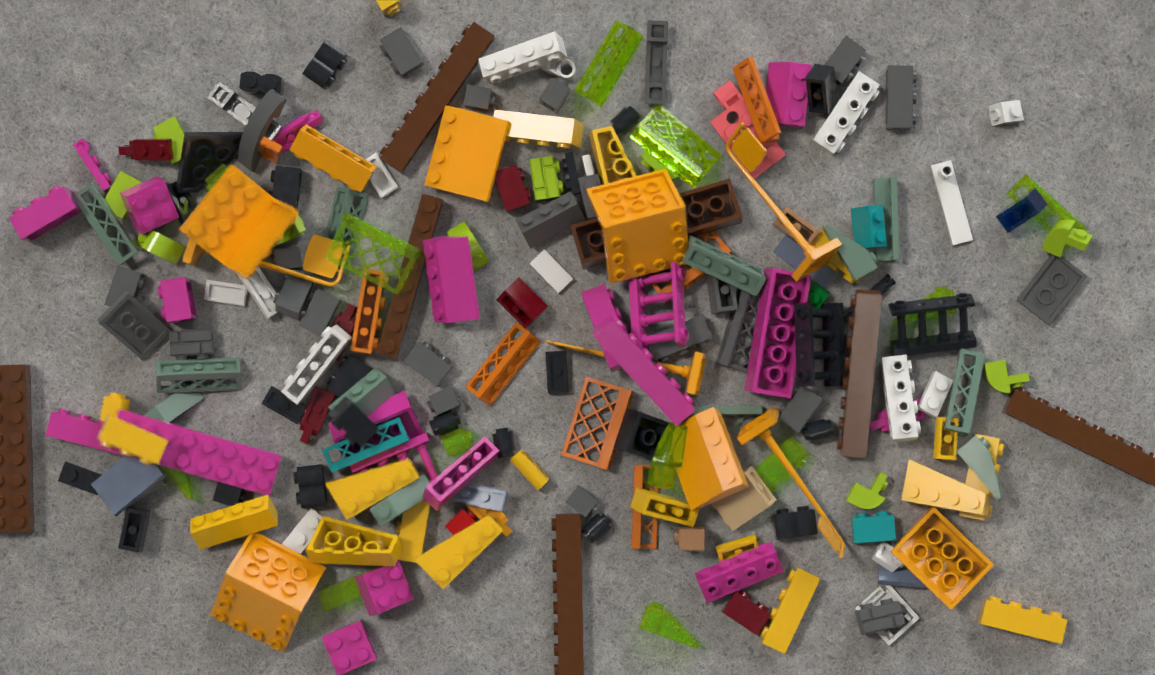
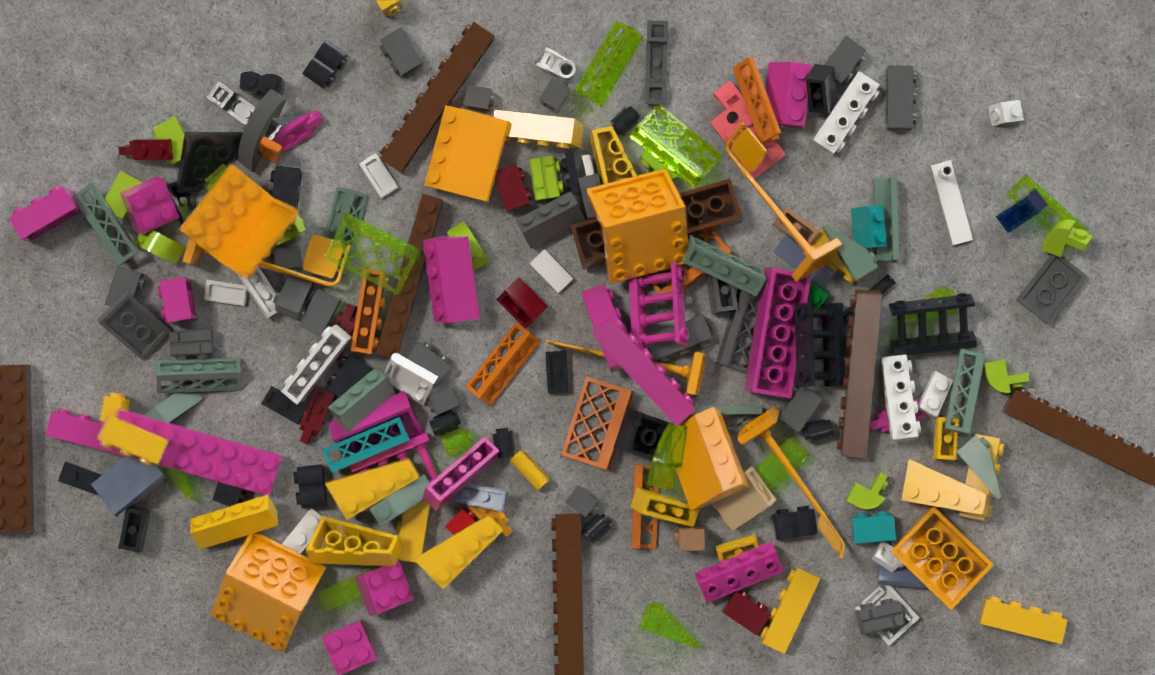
dark pink hinge [73,139,113,194] -> none
light orange brick [290,124,377,192] -> none
black brick [328,396,379,447] -> none
white brick [479,31,567,85] -> none
none -> white container [384,353,438,405]

